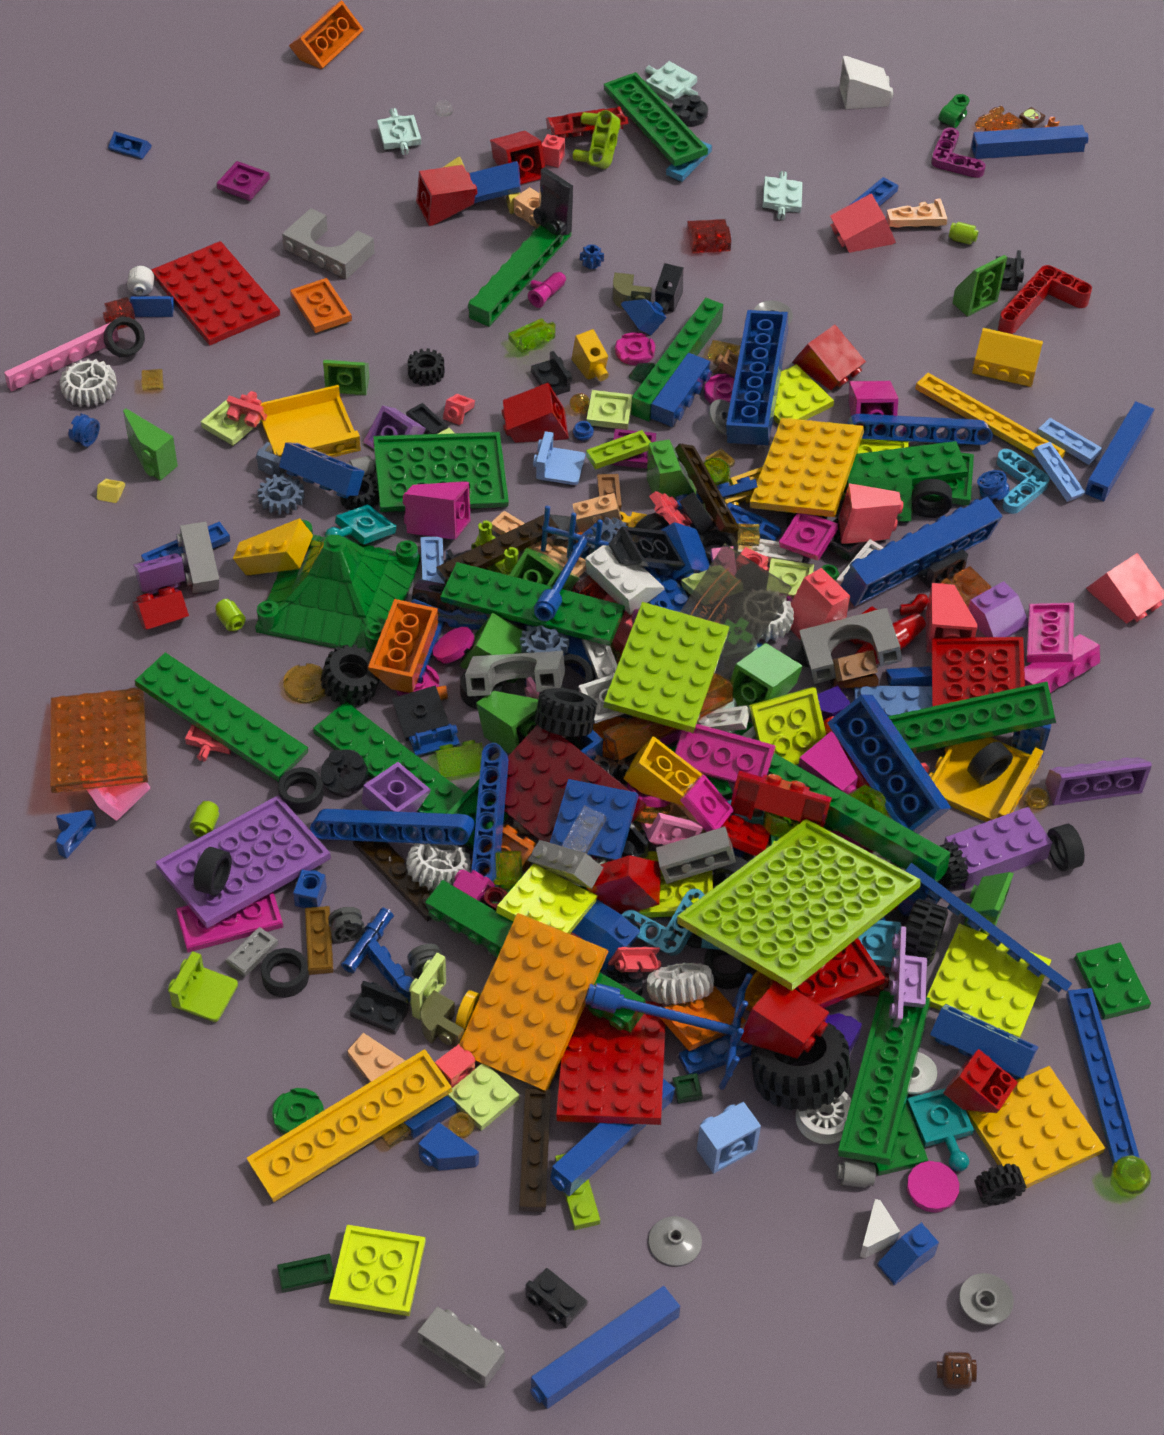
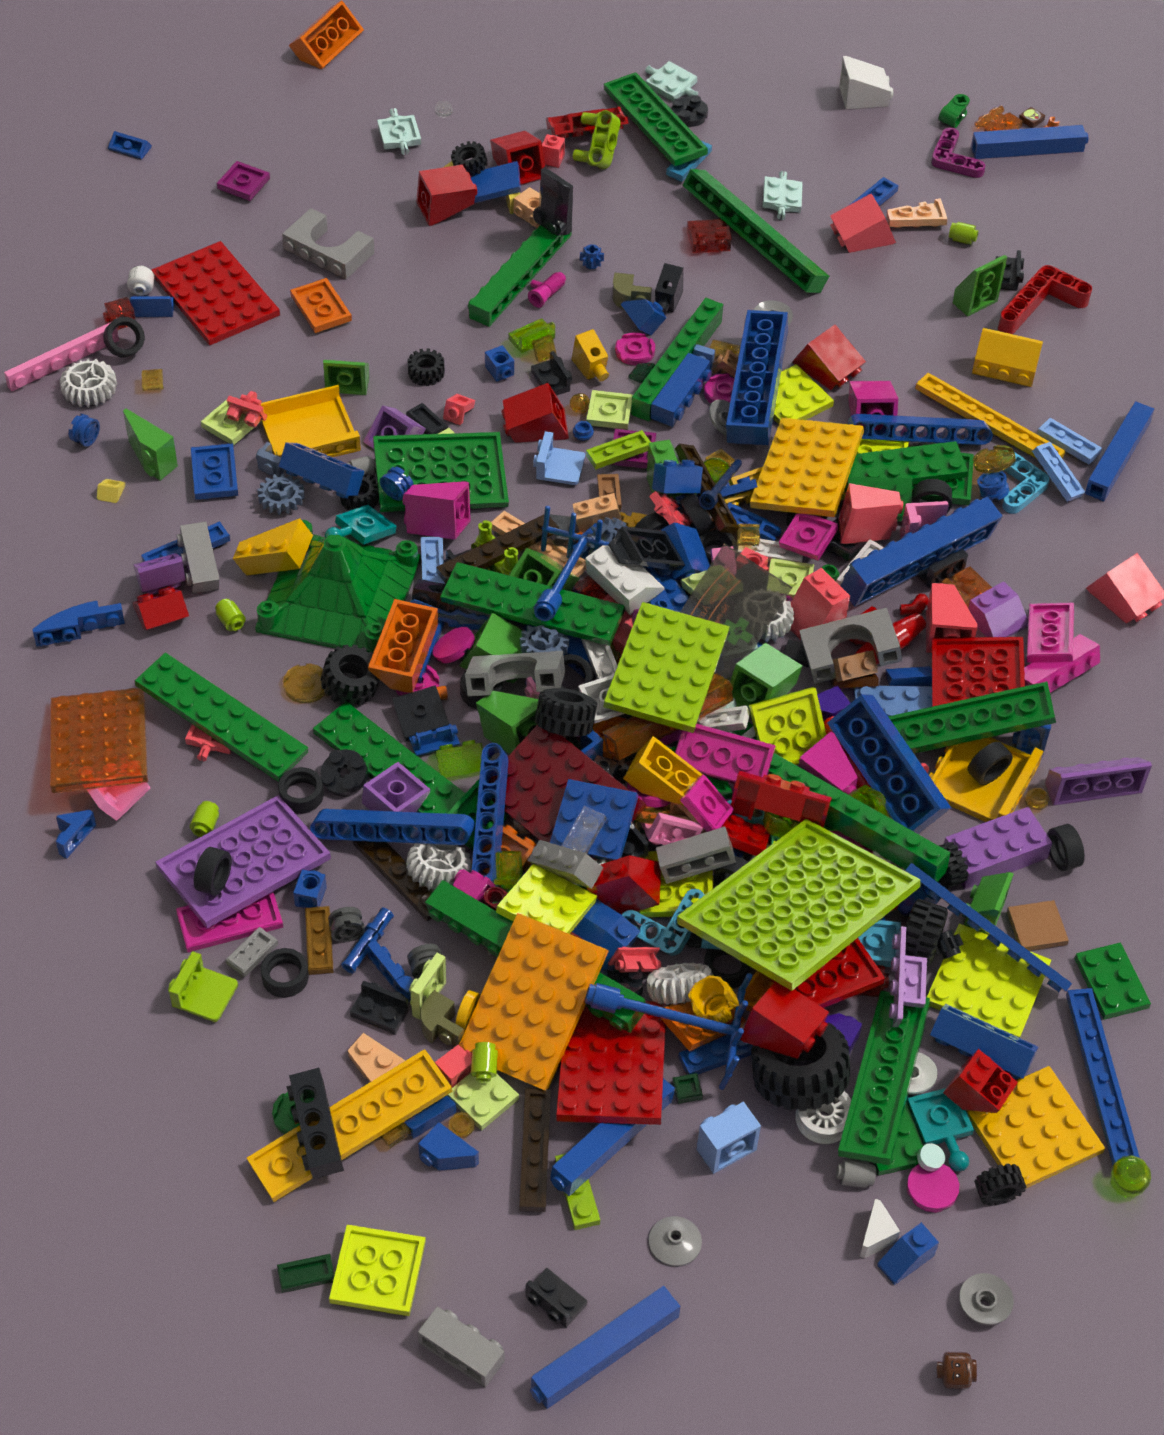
none -> blue slope [32,600,125,647]
none -> blue plate [191,443,238,500]
none -> black brick [286,1068,344,1179]
none -> blue wheel [380,466,414,501]
none -> black tyre [451,141,488,177]
none -> lime brick [471,1042,498,1082]
none -> blue brick [485,345,514,382]
none -> clear yellow tile [532,334,557,362]
none -> blue brick [652,460,703,493]
none -> green brick [682,169,830,293]
none -> yellow hair [688,975,739,1023]
none -> medium blue plate [693,344,715,370]
none -> dark blue piece [699,459,742,510]
none -> bright pink bracket [900,501,949,538]
none -> light aqua tile [917,1144,945,1172]
none -> black gear [935,930,964,959]
none -> clear yellow tile [973,445,1016,473]
none -> medium nougat tile [1007,900,1069,951]

